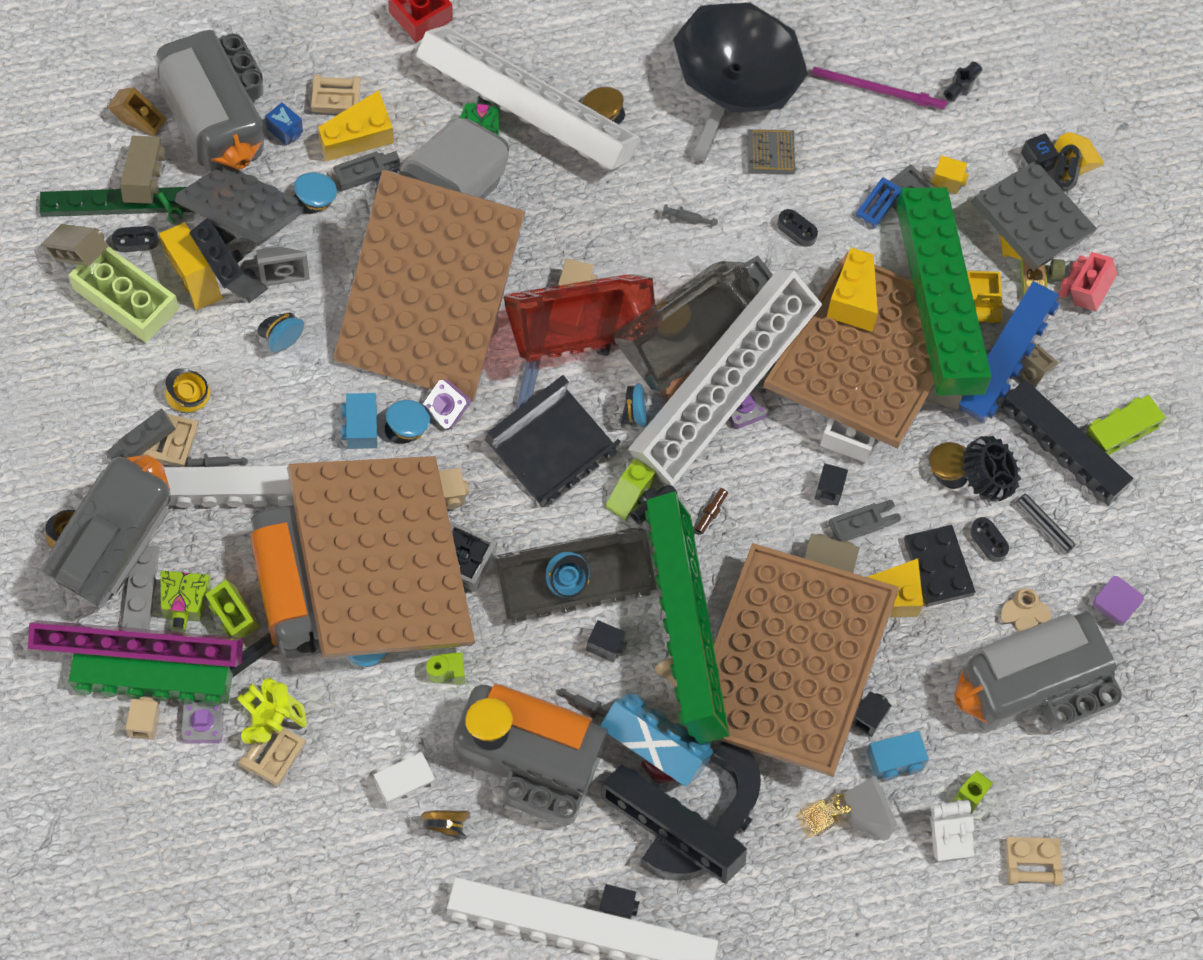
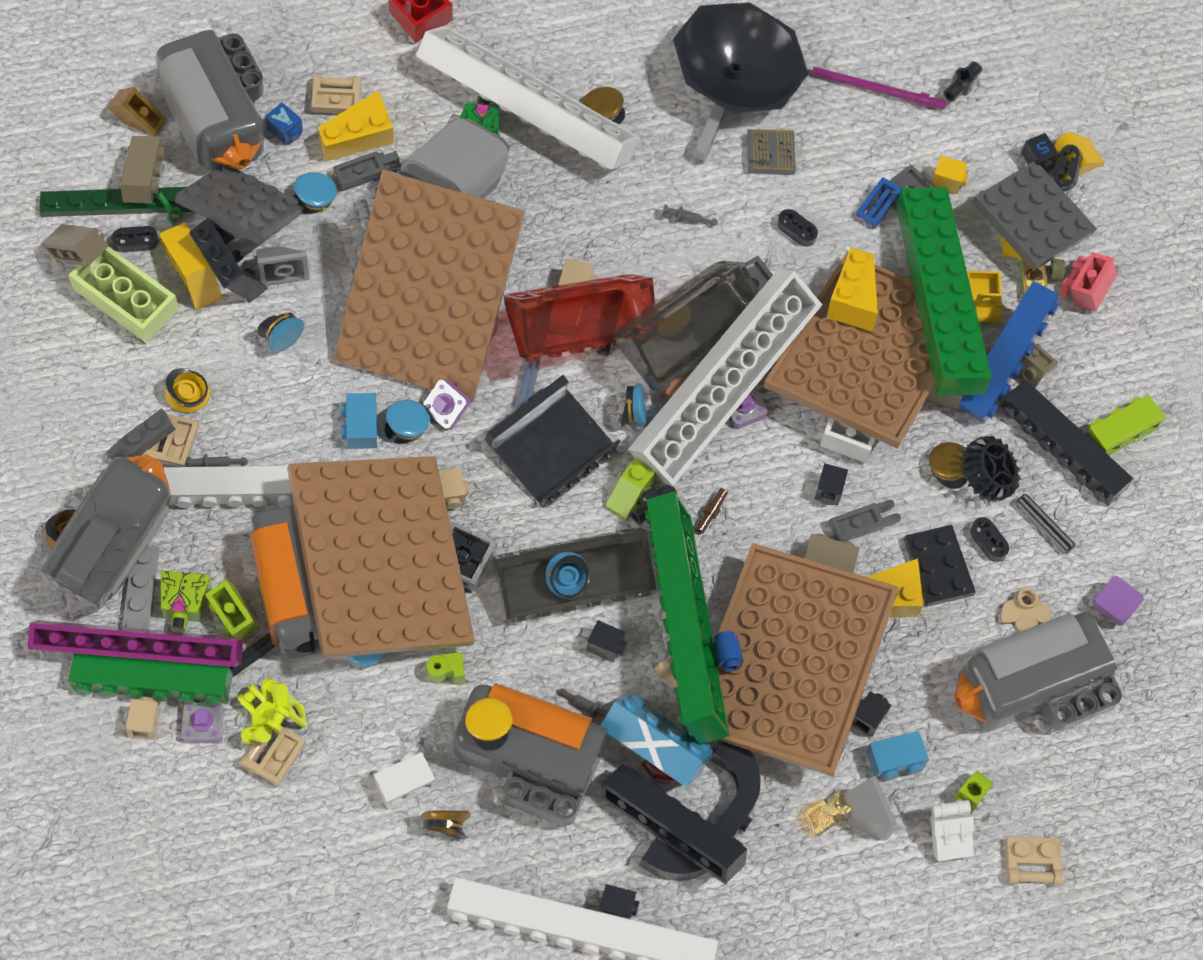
none -> blue brick [713,631,744,672]

